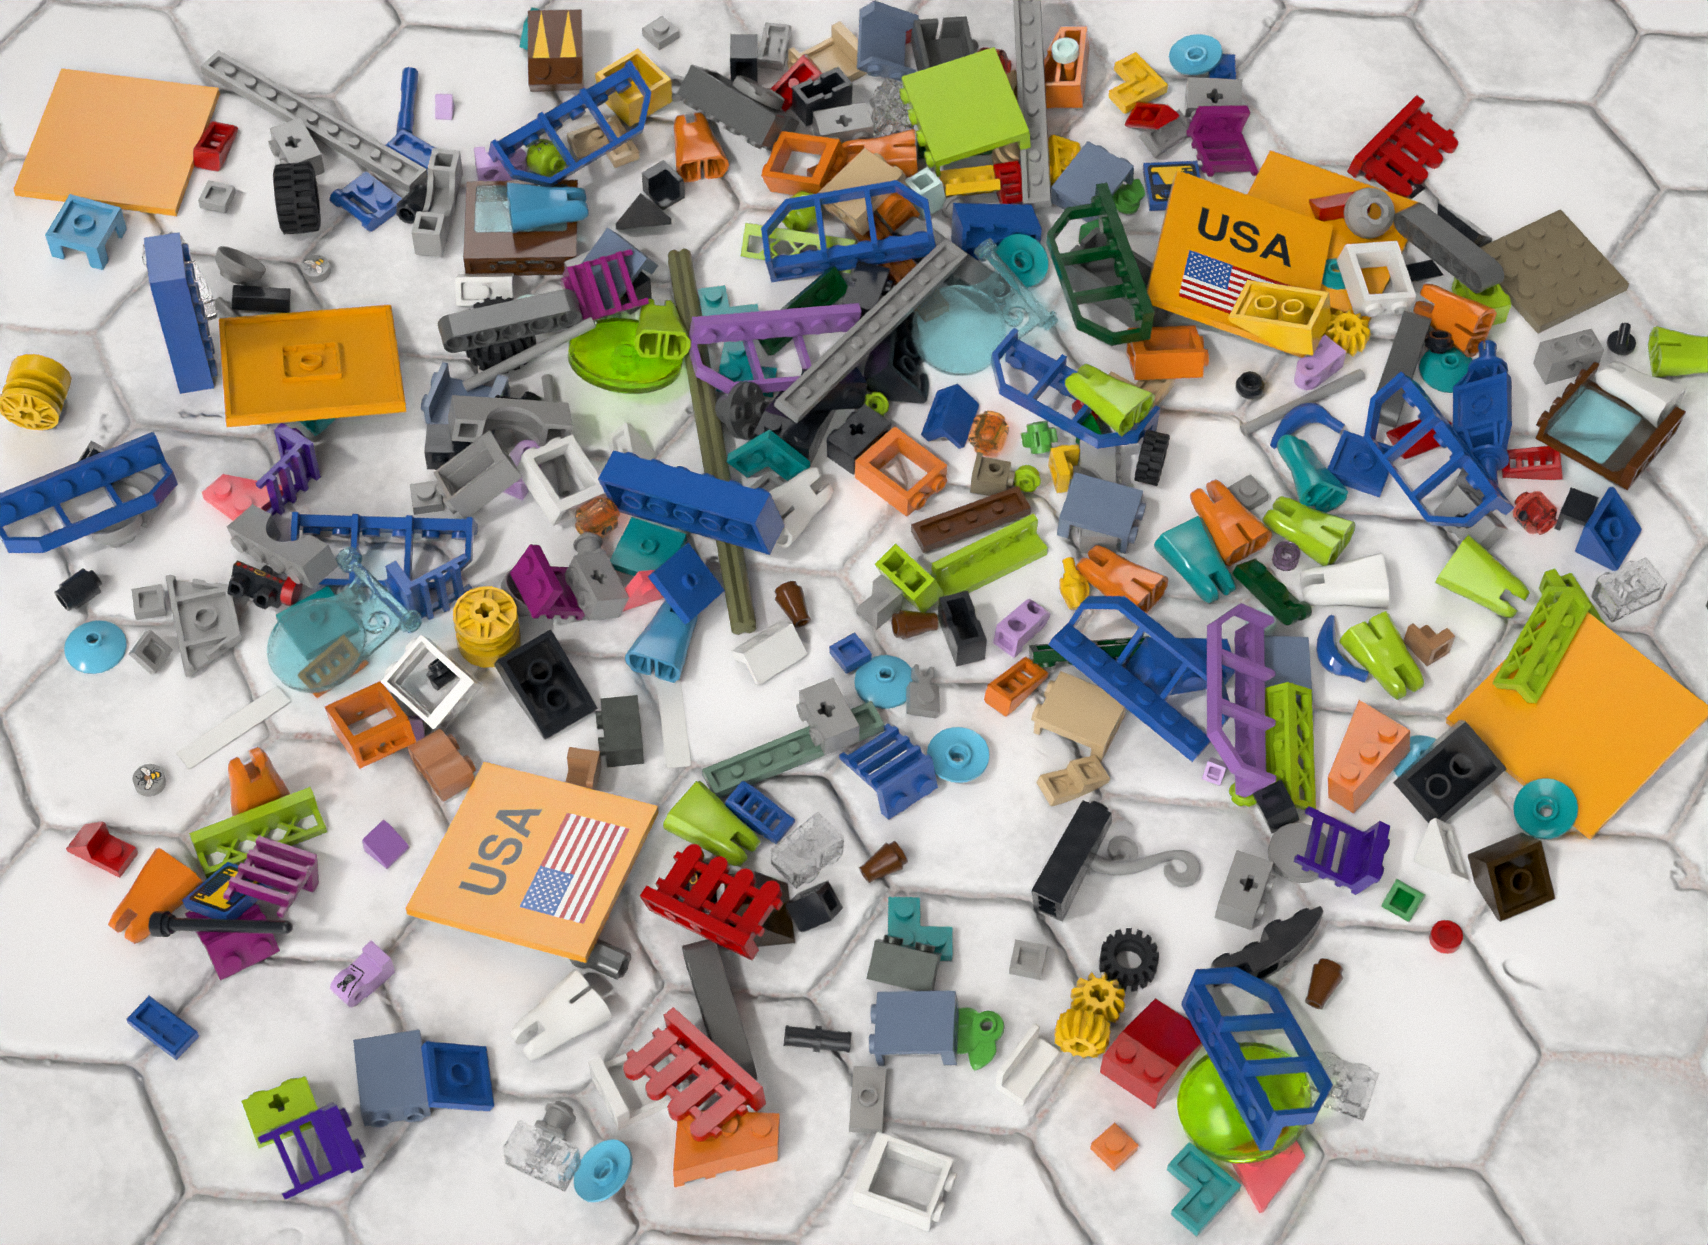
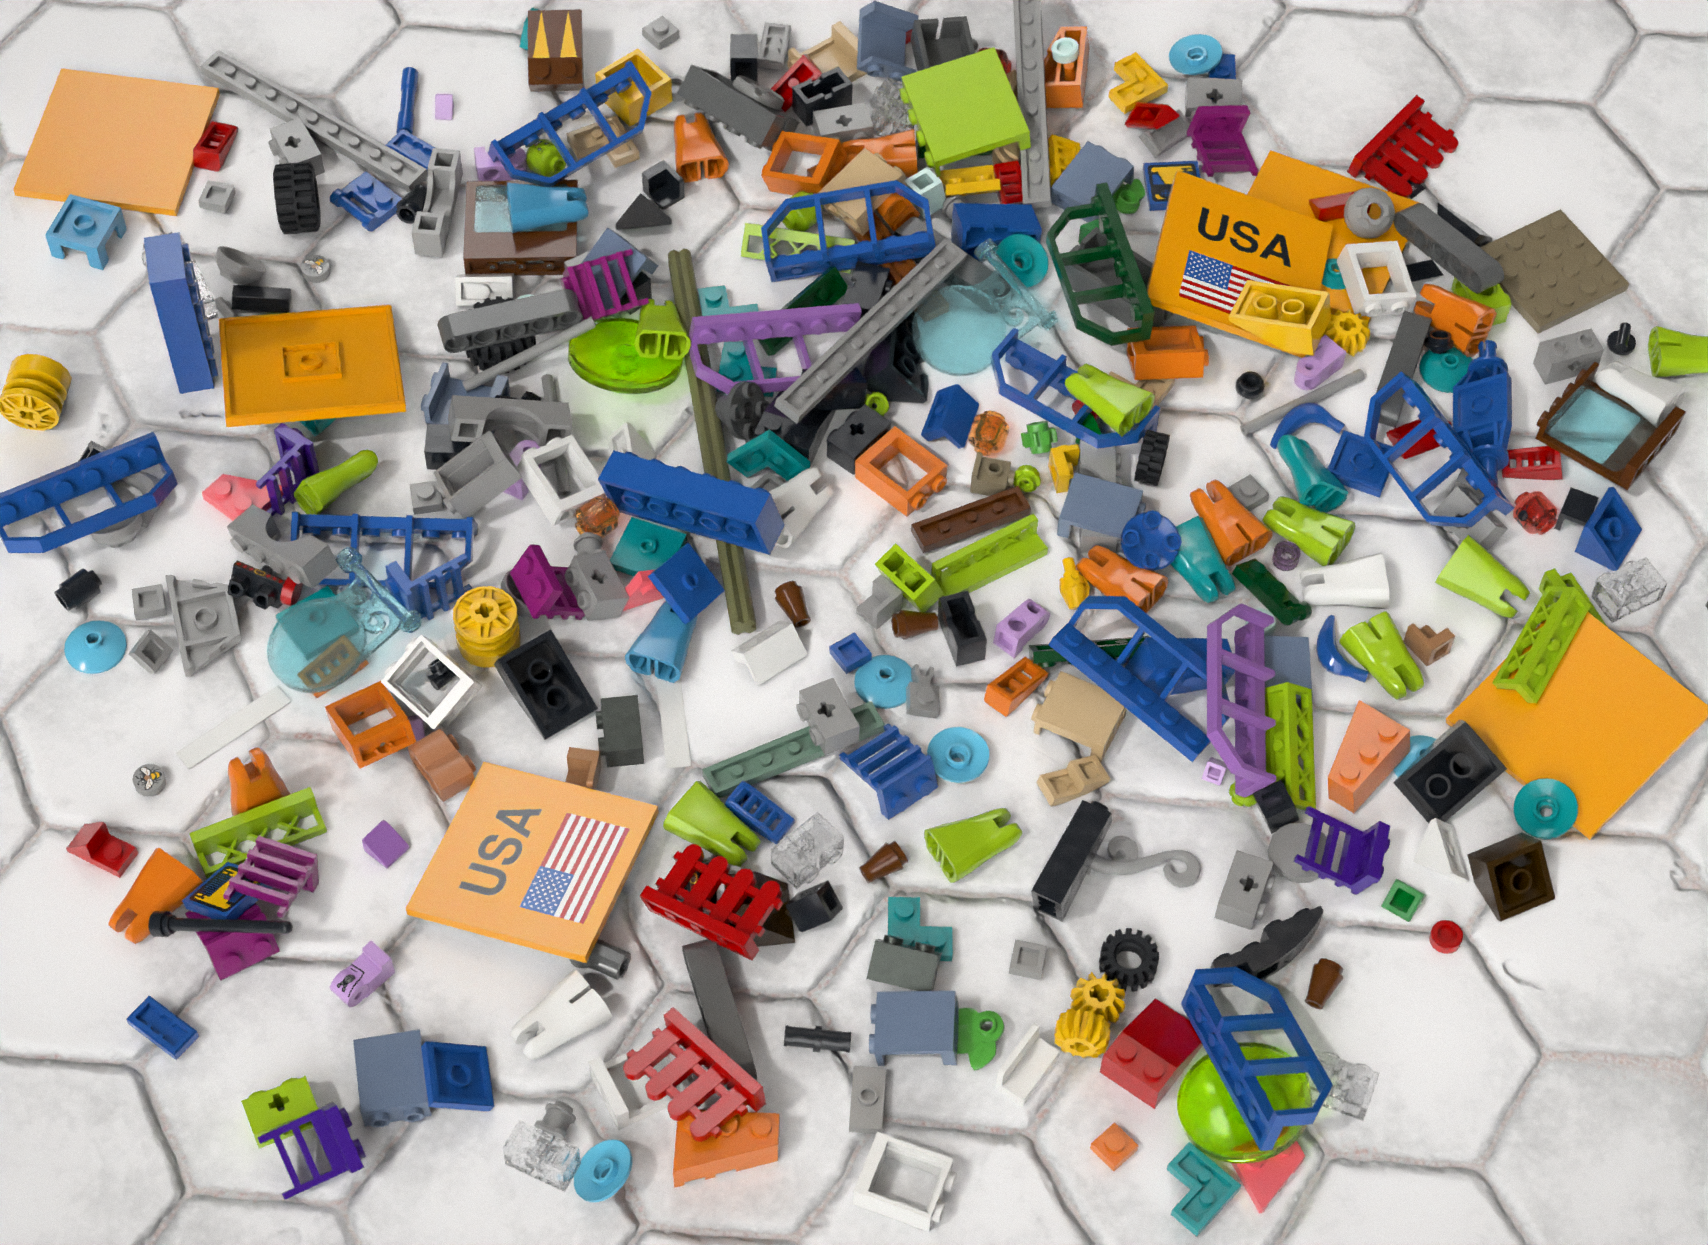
none -> lime piece [294,449,378,515]
none -> lime piece [924,808,1023,883]
none -> blue dish [1121,510,1182,571]

